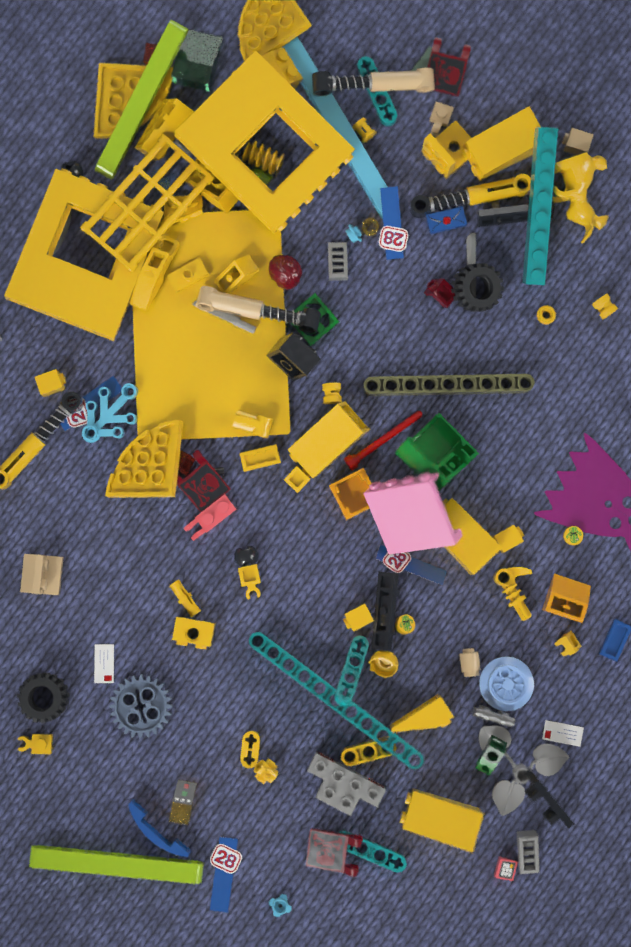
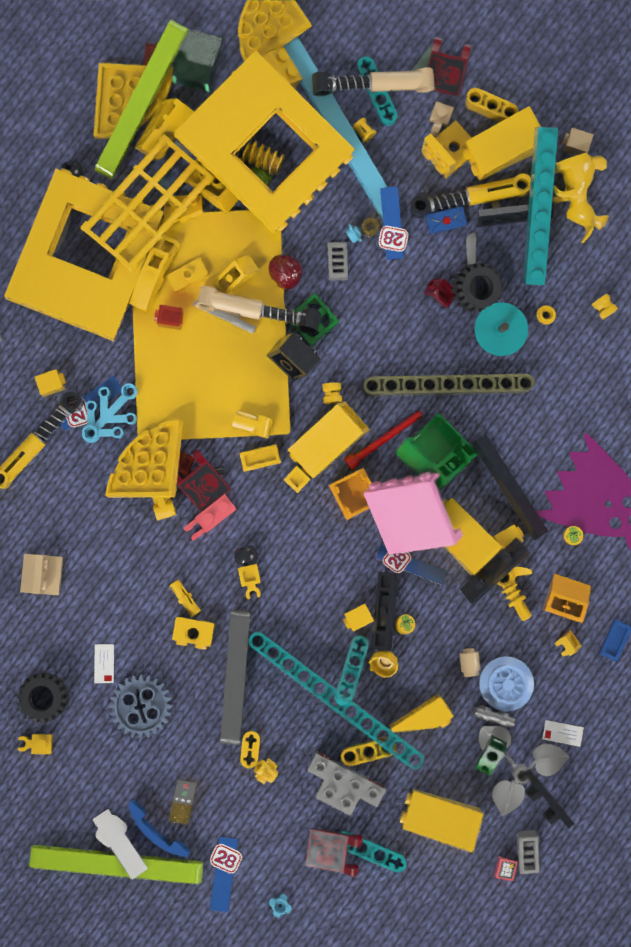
none -> white sticker [92,809,148,879]
none -> yellow piece [152,497,176,520]
none -> clear red brick [154,305,184,330]
none -> dark grey beam [220,610,251,745]
none -> black hinge [460,538,530,605]
none -> yellow beam [465,88,519,123]
none -> black tile [472,435,548,540]
none -> teal piece [474,302,528,356]

